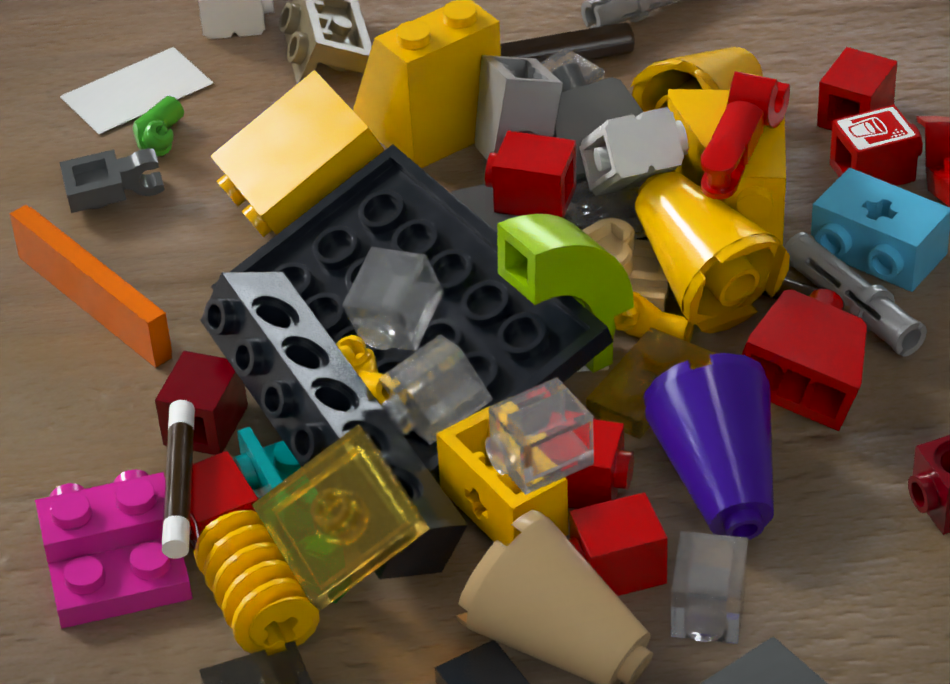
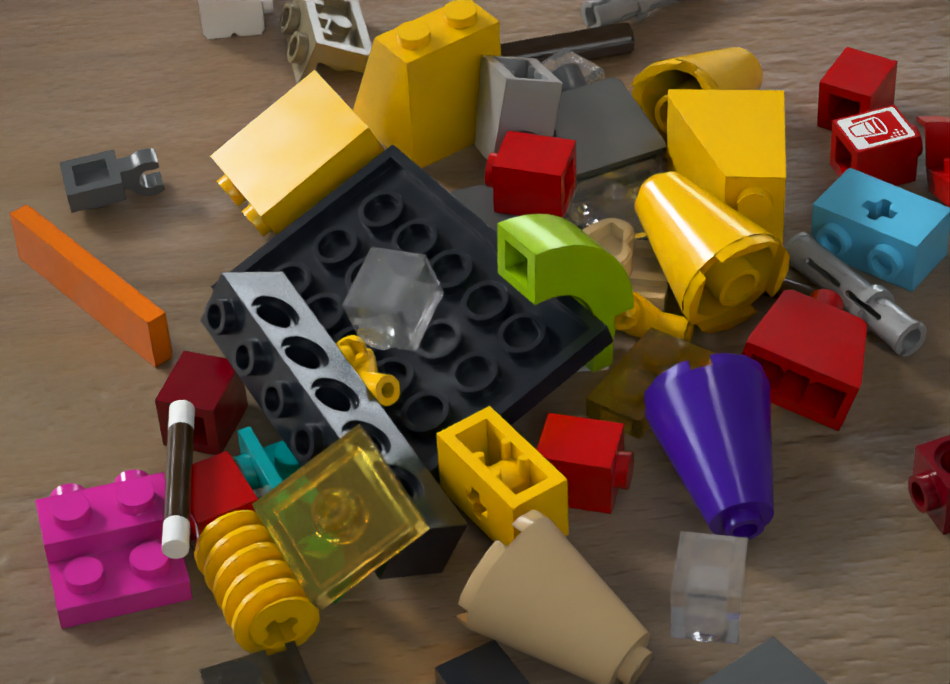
white sticker [60,47,214,134] -> none
bright green arm [133,96,184,157] -> none
clear brick [379,334,493,445] -> none
clear brick [485,377,594,495] -> none
red brick [568,492,668,596] -> none
white brick [579,107,689,196] -> none
red piece [701,71,790,200] -> none

